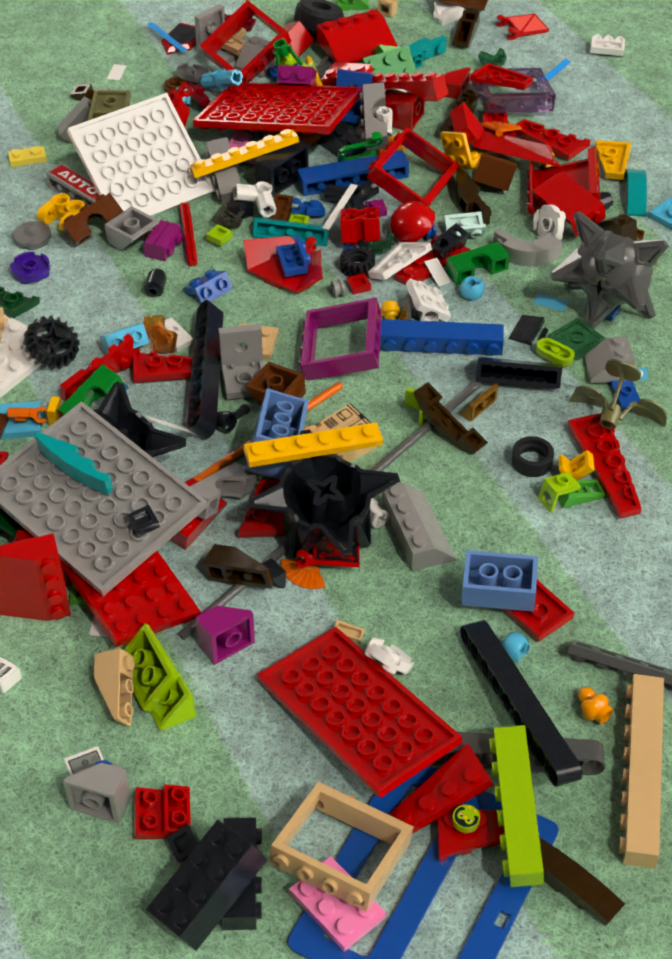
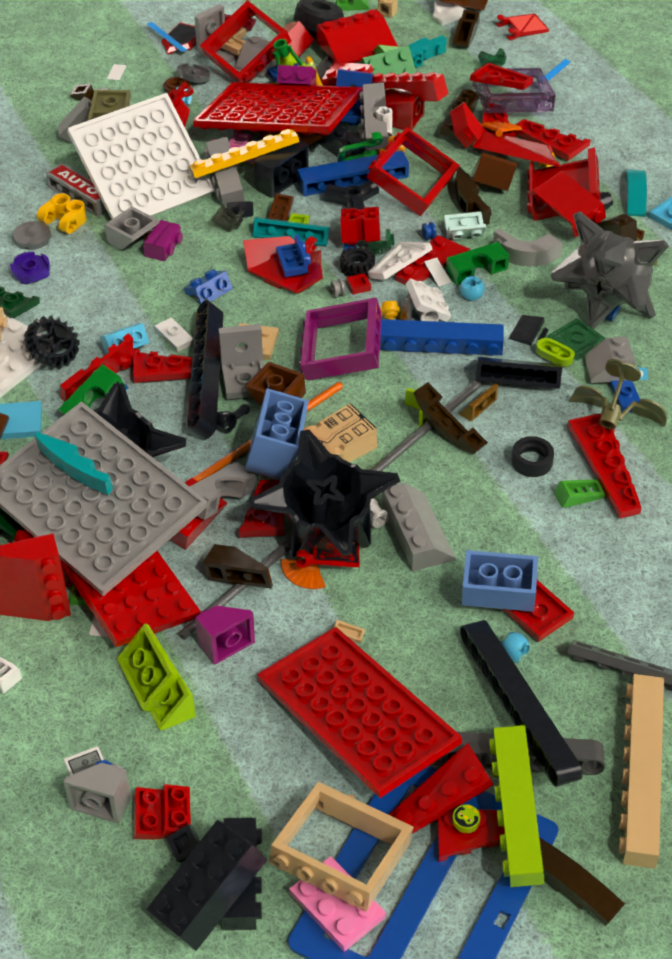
light yellow plate [8,145,47,167] -> none
orange plate [8,406,47,423] -> none
yellow tile [46,396,62,426] -> none
reddish brown arch [63,193,123,247] -> none
tan slope [94,648,135,727] -> none
black plate [127,505,160,537] -> none
clear orange tile [143,315,178,354] -> none
black brick [144,268,167,297] -> none
white sticker [146,415,197,435] -> none
red axle [180,202,198,267] -> none
dark red slope [188,82,211,109] -> none
medium azure piece [200,68,243,91] -> none
lime plate [206,224,233,247] -> none
white piece [233,181,276,218] -> none
yellow plate [244,422,383,468] -> none
black slope [262,558,286,589] -> none
blue plate [291,198,325,217] -> none
white sticker [322,184,358,230] -> none
white plate [364,637,414,675] -> none
magenta plate [365,199,387,217] -> none
red cylinder [390,201,436,243] -> none
black leg [432,223,469,259] -> none
yellow bracket [440,131,481,169] -> none
red slope [444,67,471,99] -> none
white plate [533,204,566,241] -> none
medium azure sticker [533,293,569,312] -> none
lime bracket [538,472,581,513] -> none
yellow bracket [558,450,595,480] -> none
light orange animal [578,687,614,725] -> none
white plate [590,34,625,56] -> none
yellow wing [595,140,631,180] -> none

